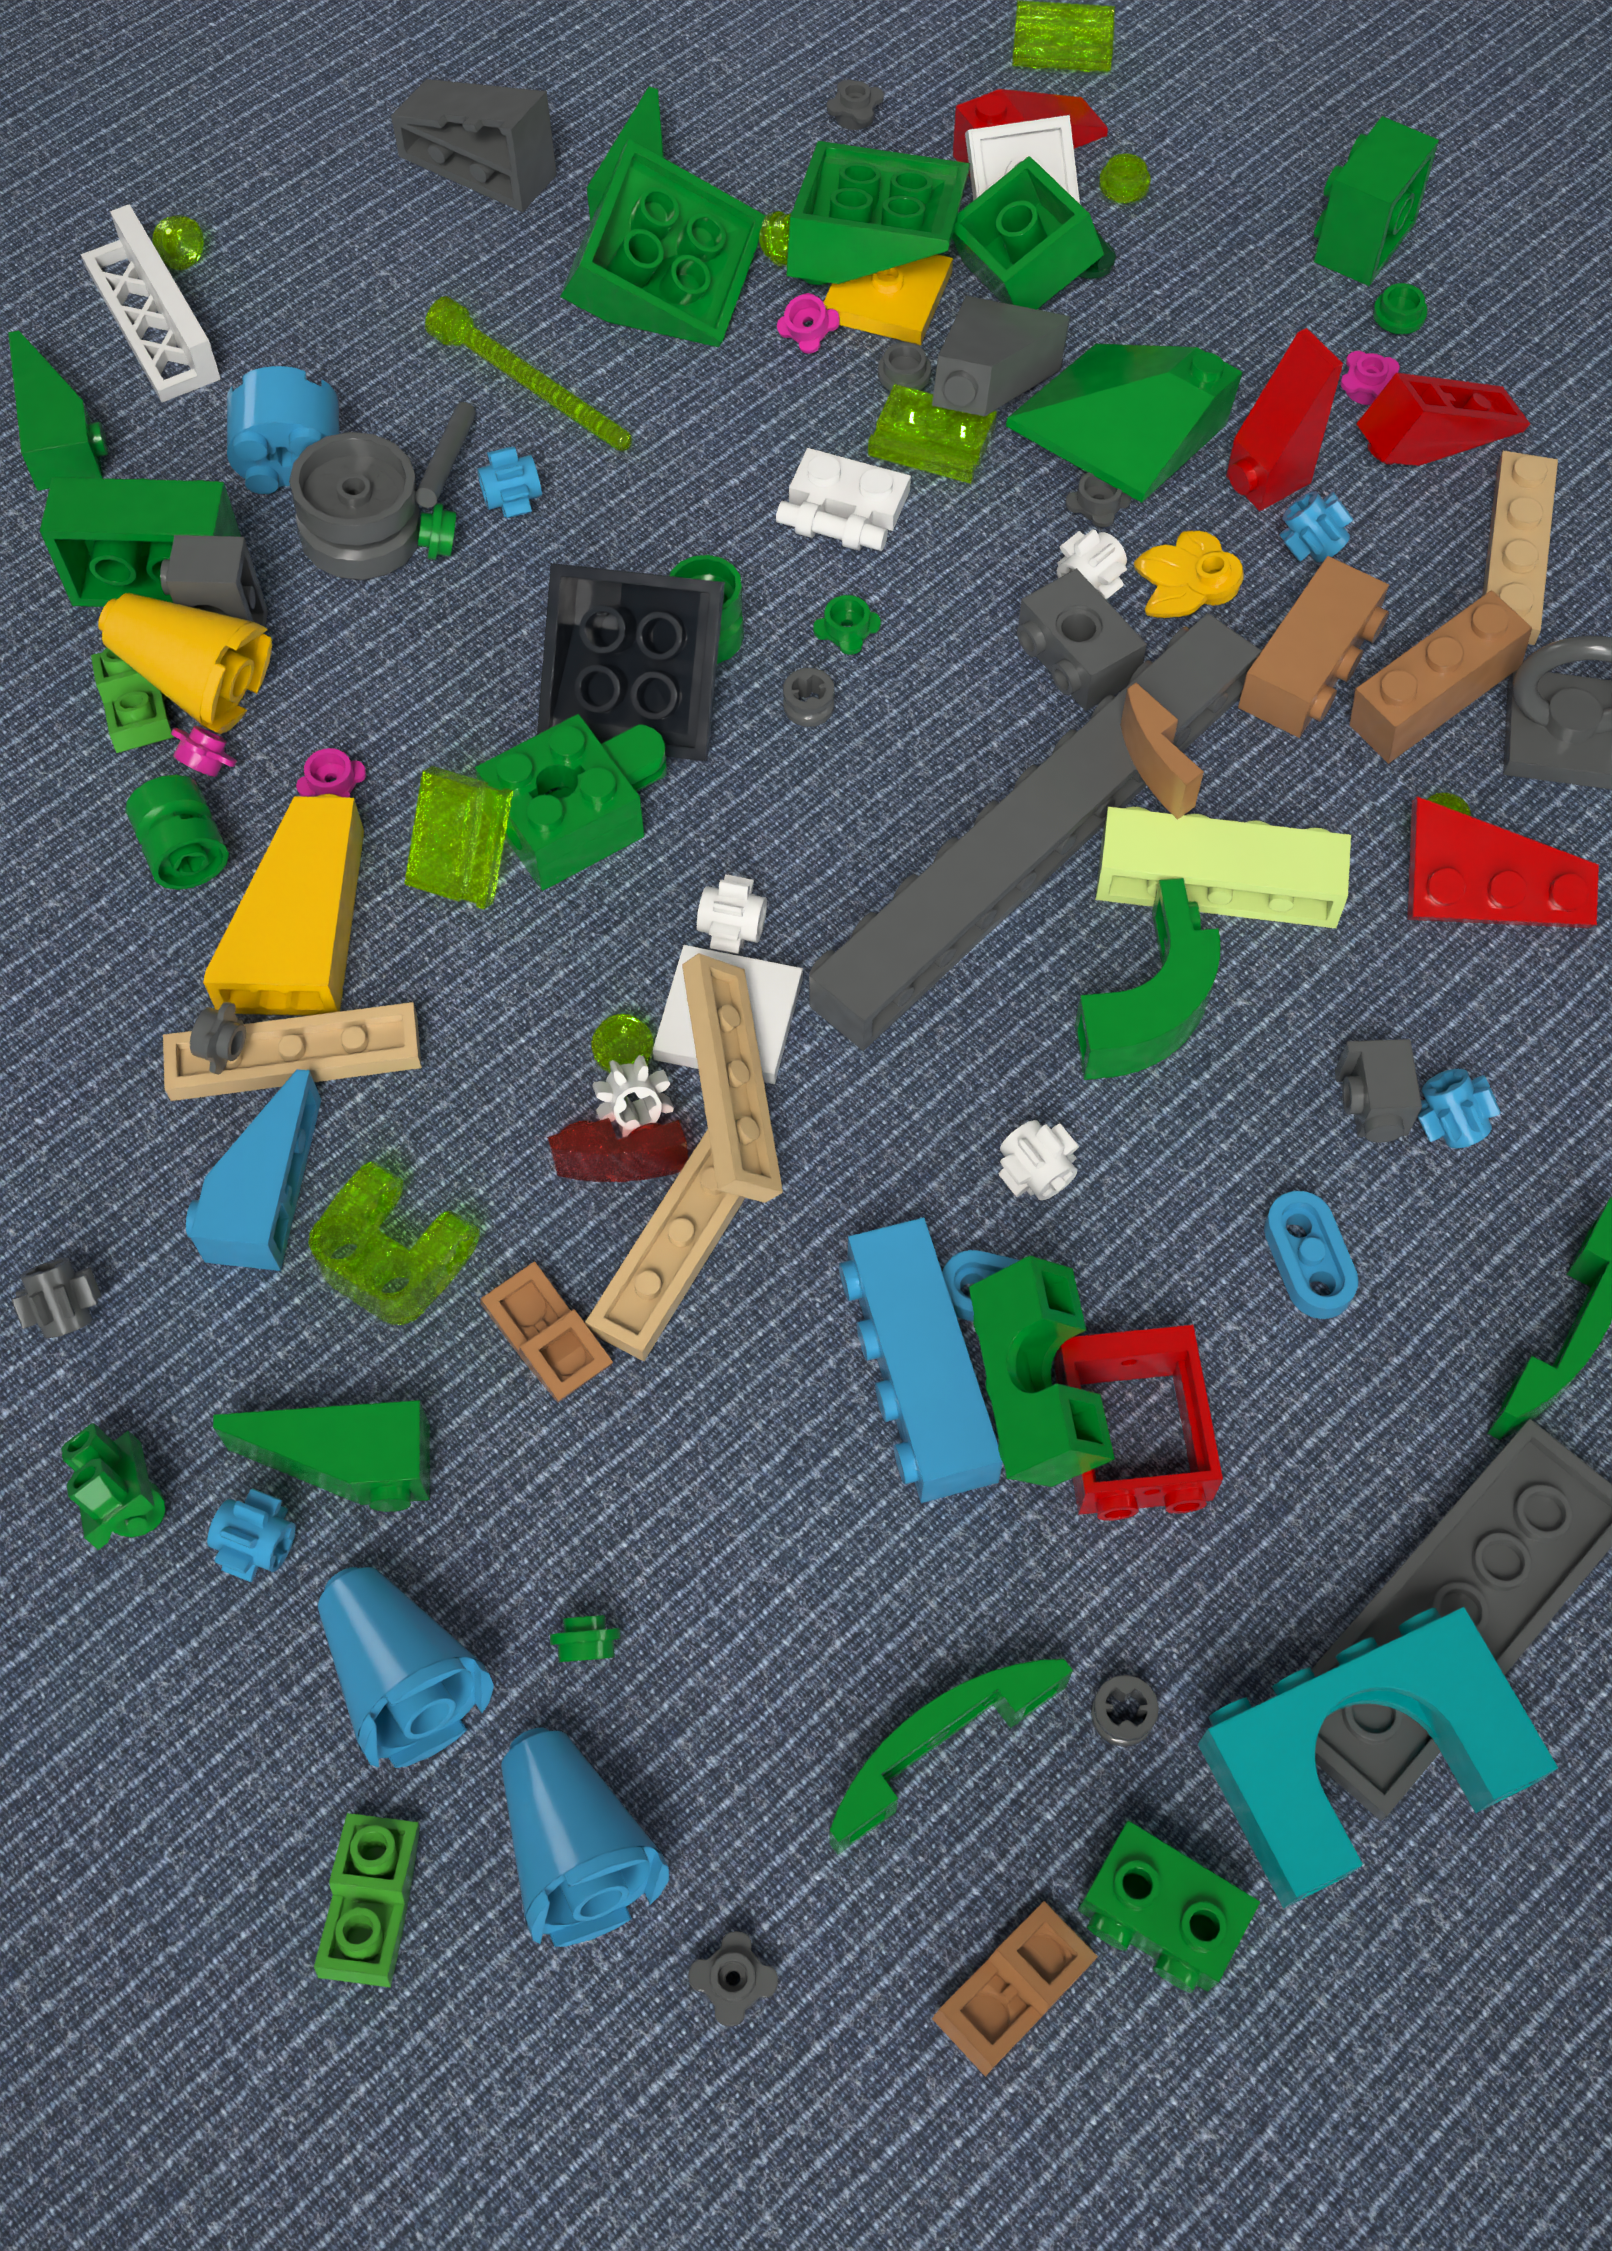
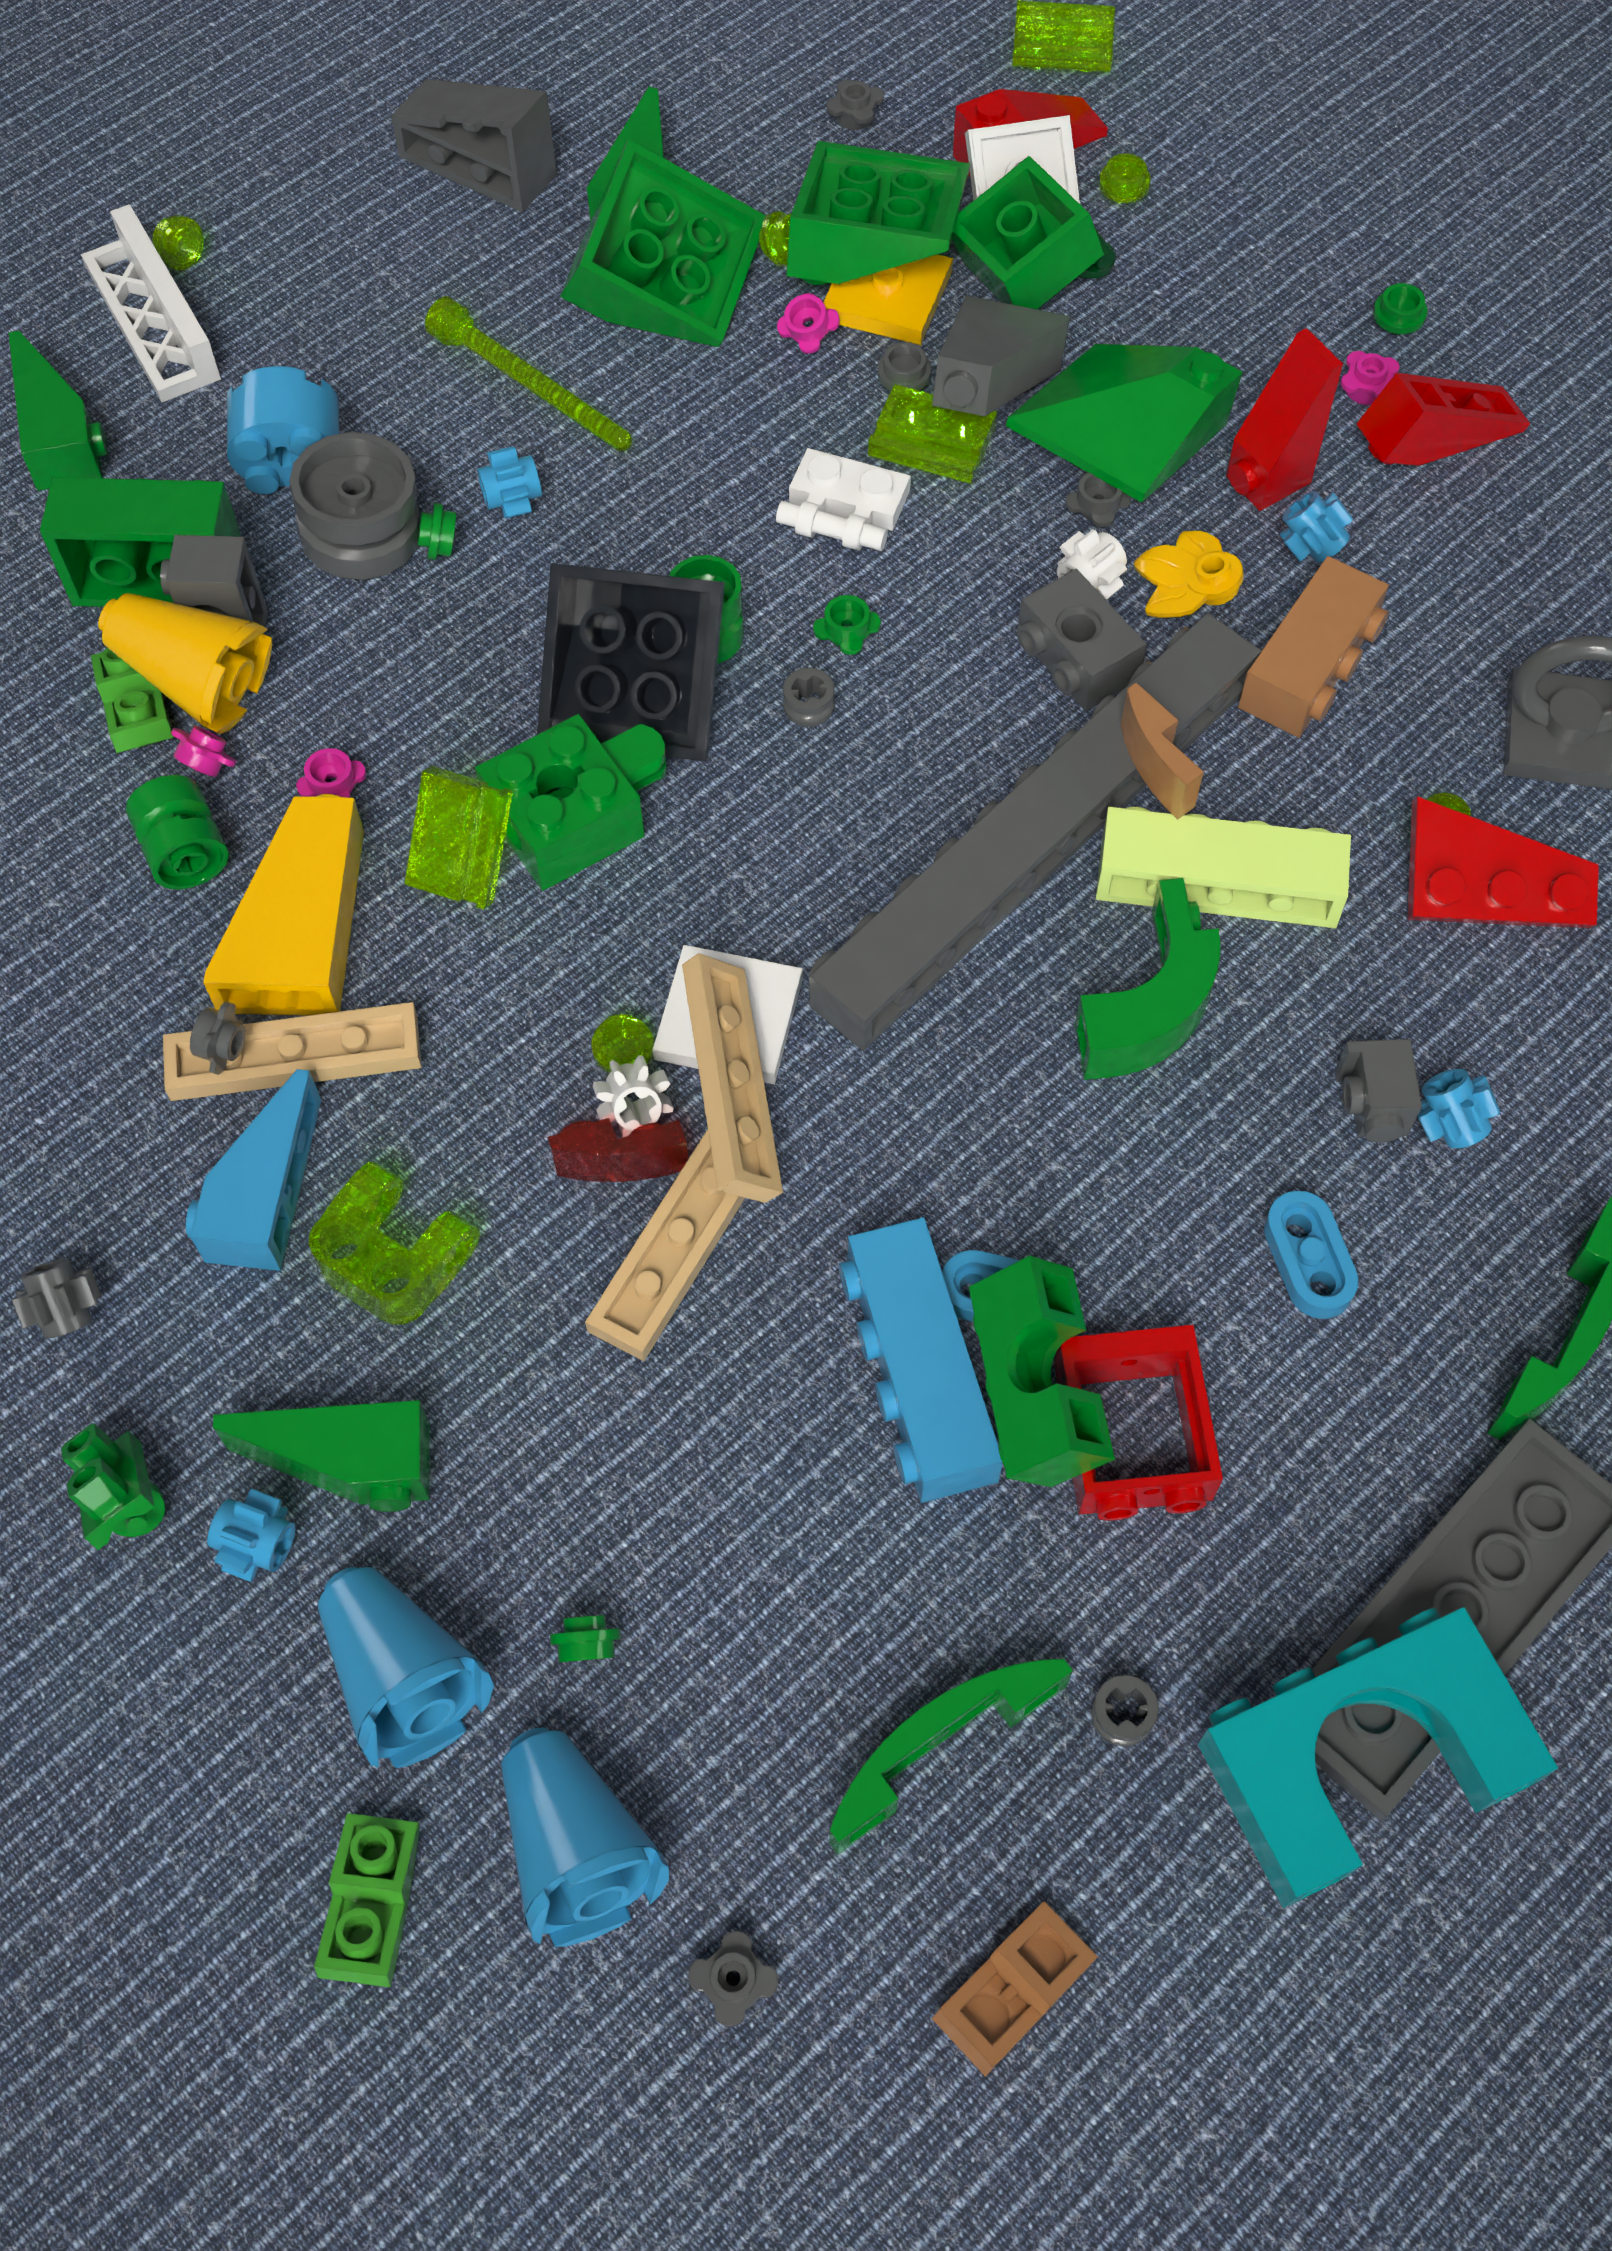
dark grey bar [416,402,476,508] -> none
medium nougat slope [480,1261,613,1403] -> none
white gear [697,874,767,954] -> none
white gear [998,1120,1079,1200] -> none
green brick [1077,1821,1260,1993] -> none
green brick [1314,116,1439,286] -> none
medium nougat brick [1349,590,1532,764] -> none
tan plate [1482,451,1558,645] -> none

